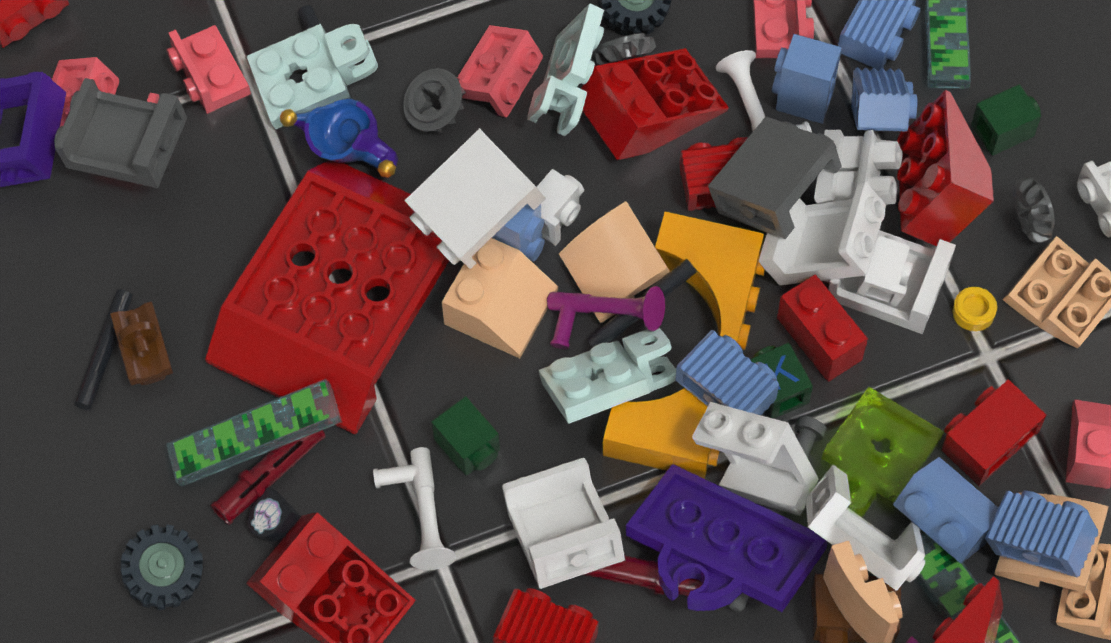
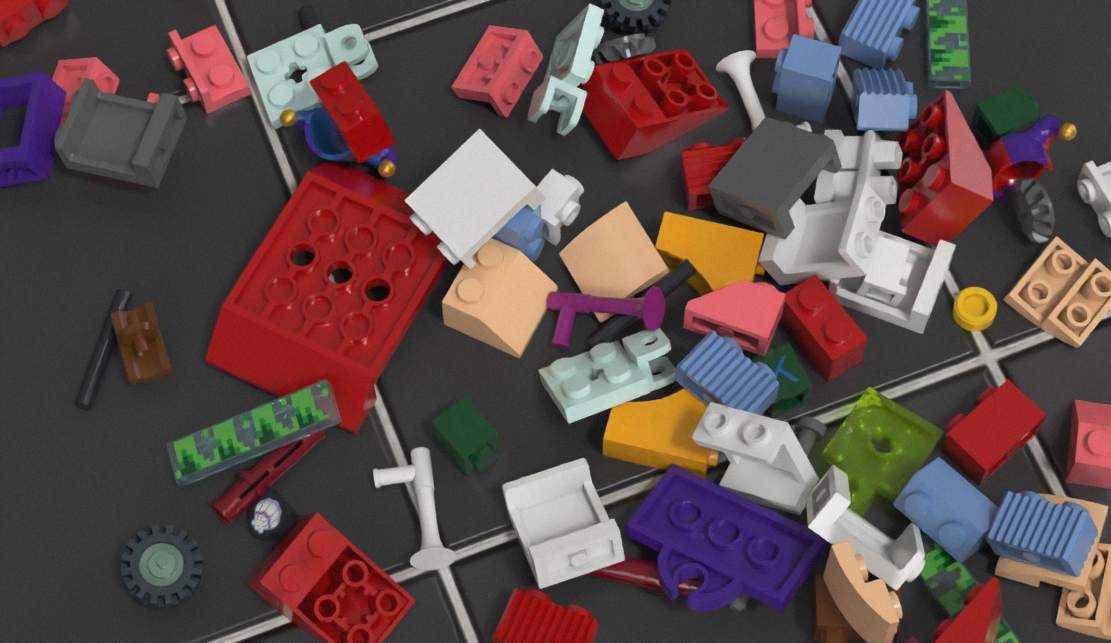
dark grey gear [403,68,466,133] -> none
none -> red brick [309,60,396,164]
none -> coral slope [683,279,786,357]
none -> piece [981,115,1077,198]

